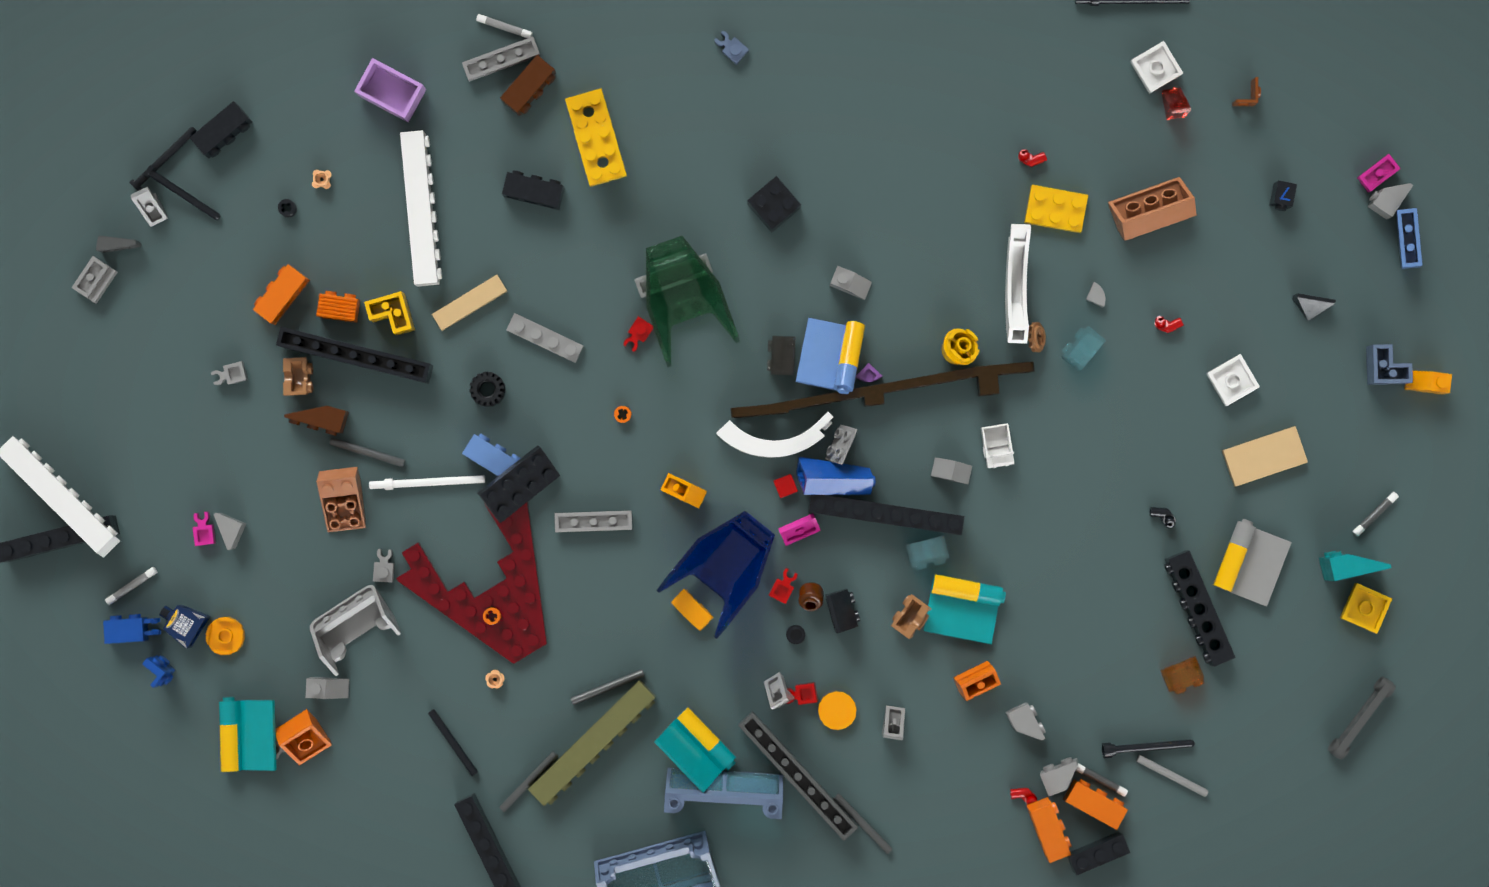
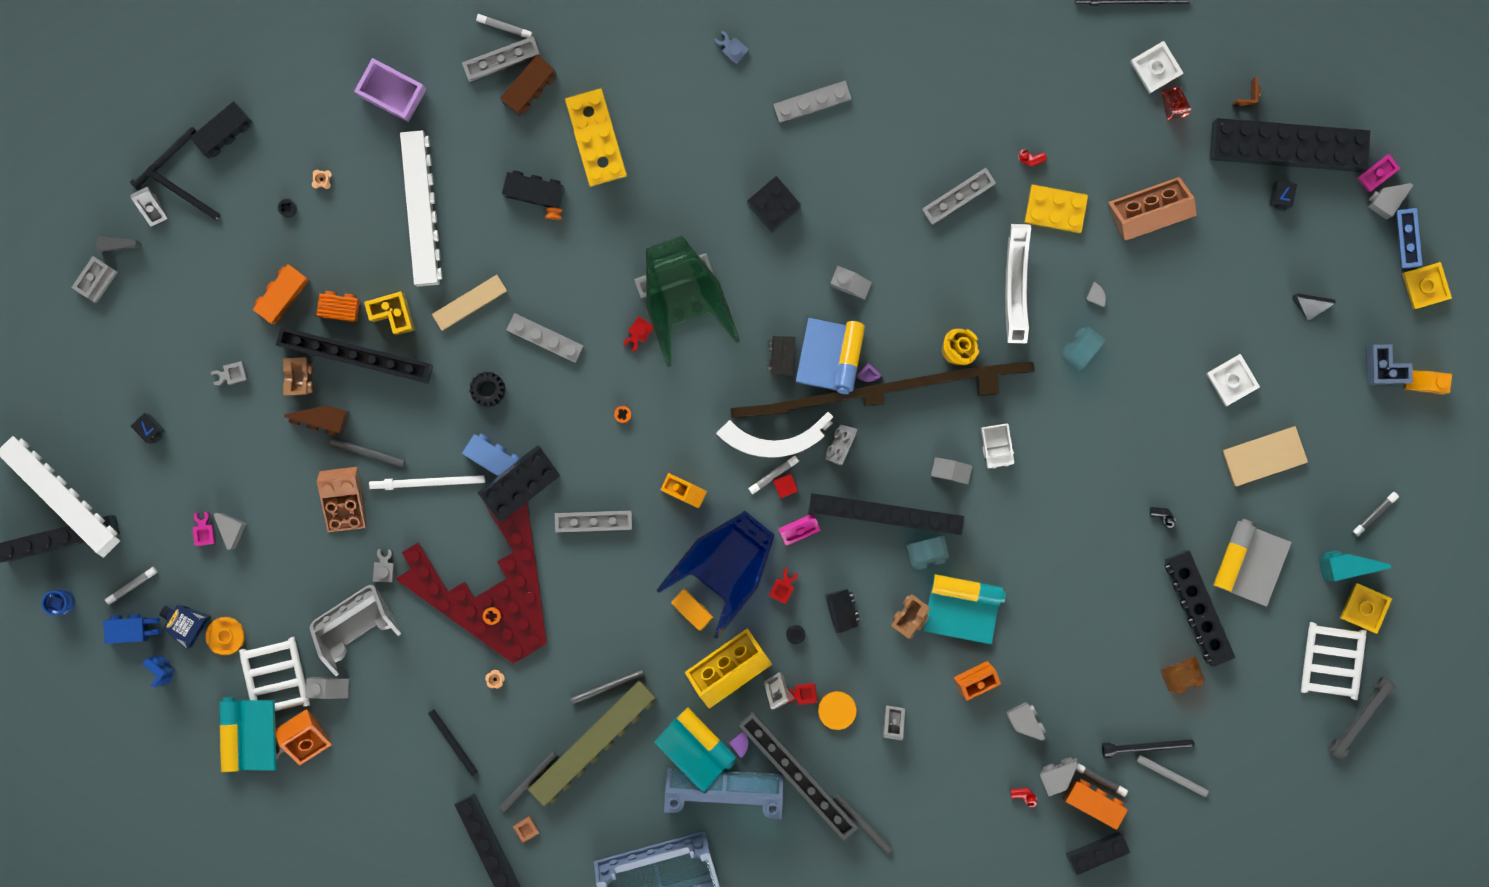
blue slope [796,457,876,495] -> none
reddish brown head [798,582,824,611] -> none
orange brick [1026,797,1072,863] -> none
medium nougat gear [1028,322,1046,352] -> none
red arm [1154,316,1184,333] -> none
none -> blue wheel [41,590,75,616]
none -> black brick [131,413,165,444]
none -> white bar [239,637,310,711]
none -> nougat tile [513,816,540,843]
none -> orange bush [545,208,563,220]
none -> yellow slope [685,628,772,709]
none -> medium lavender tile [729,731,748,758]
none -> light grey bar [748,456,799,495]
none -> light grey plate [773,81,851,123]
none -> light grey plate [922,168,996,225]
none -> black brick [1210,118,1371,172]
none -> white bar [1301,622,1366,700]
none -> yellow plate [1402,262,1452,310]

